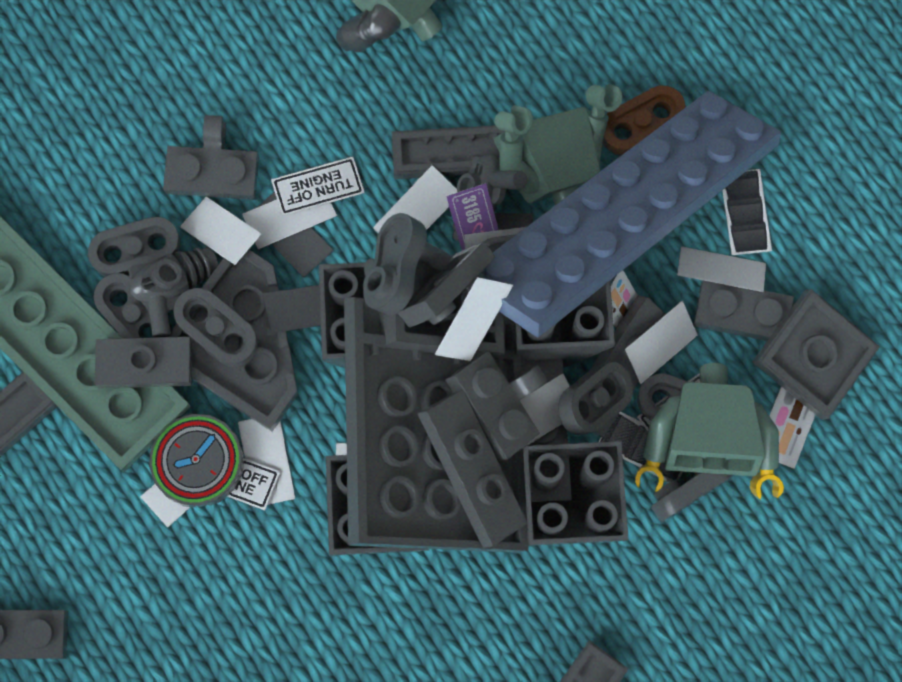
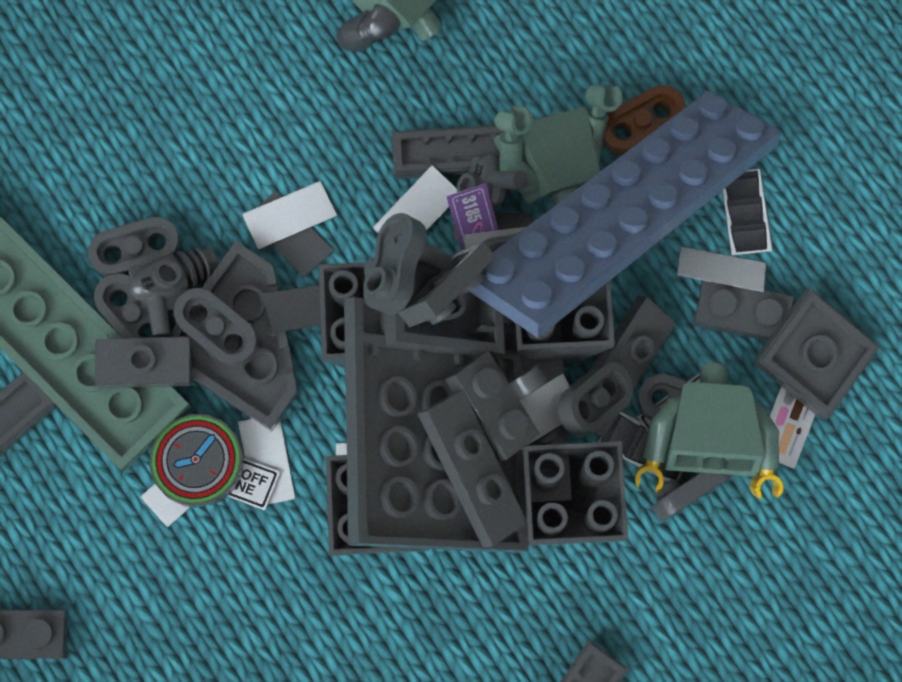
dark grey plate [163,115,259,200] -> none
white sticker [180,197,262,265] -> none
white sticker [271,157,365,216] -> none
white sticker [435,277,513,361] -> none
sticker [611,270,637,328] -> none
white sticker [625,301,698,384] -> none

